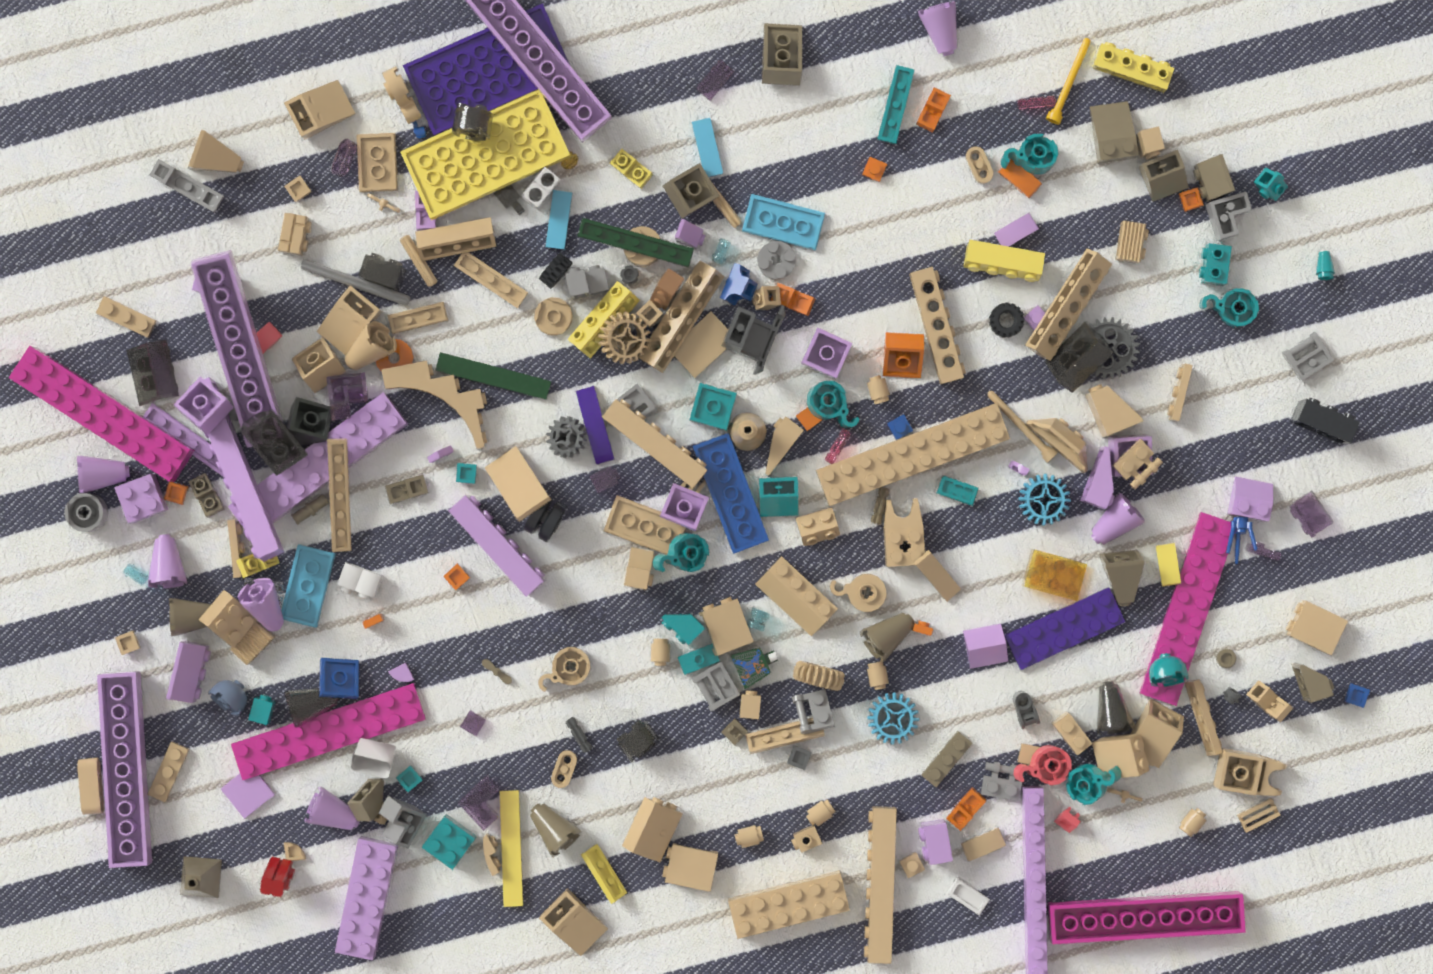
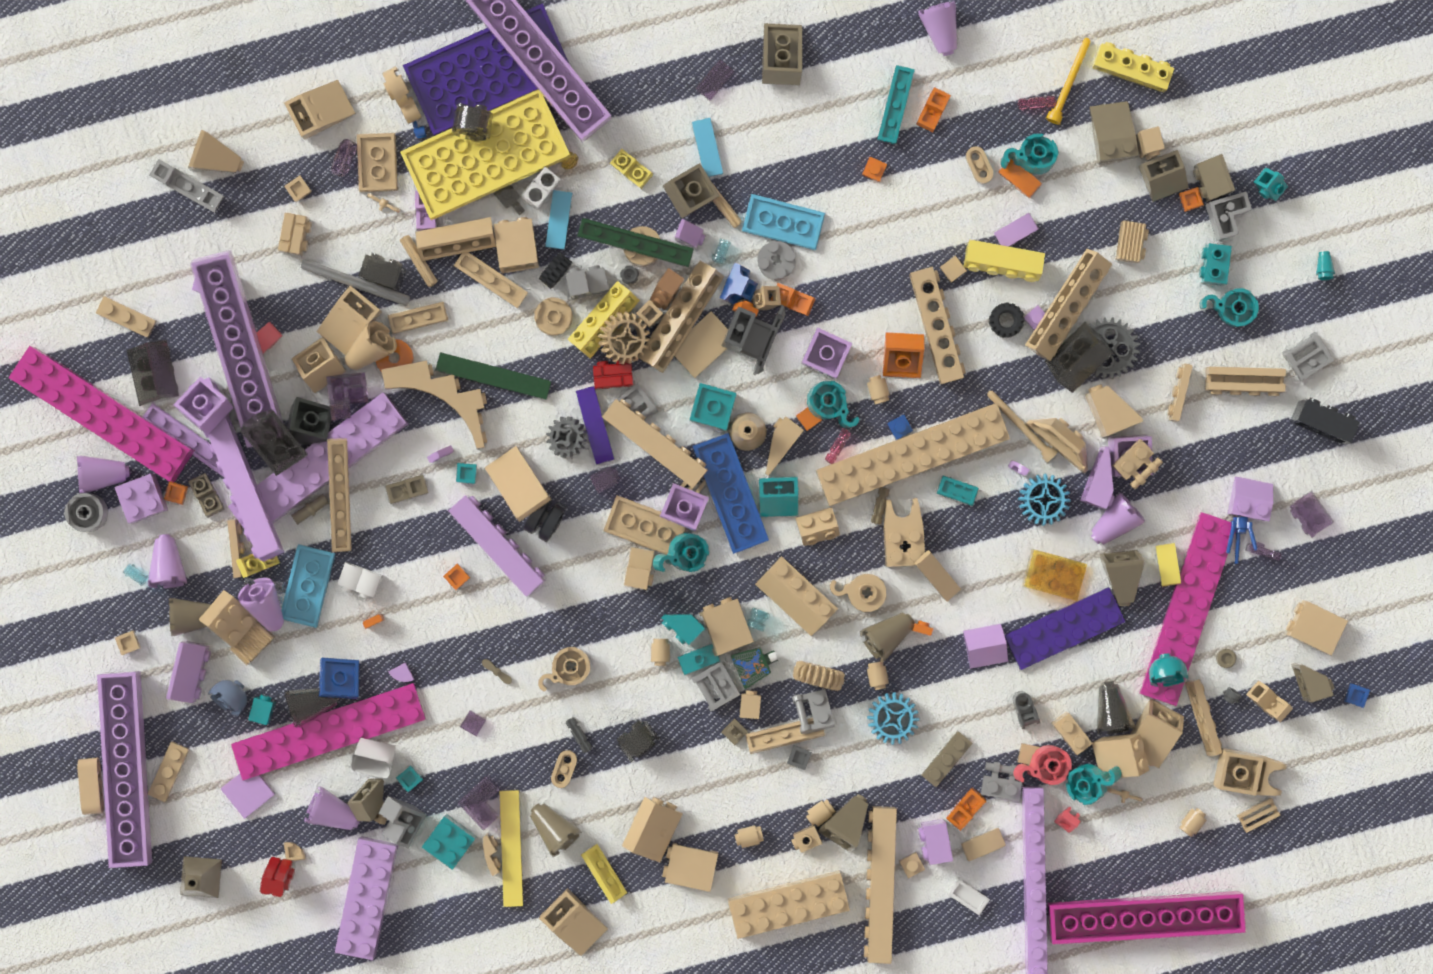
none -> tan brick [494,217,539,274]
none -> red brick [593,360,633,390]
none -> orange plate [732,301,759,317]
none -> dark tan slope [817,794,868,852]
none -> tan tile [940,256,967,283]
none -> tan brick [1205,367,1286,396]

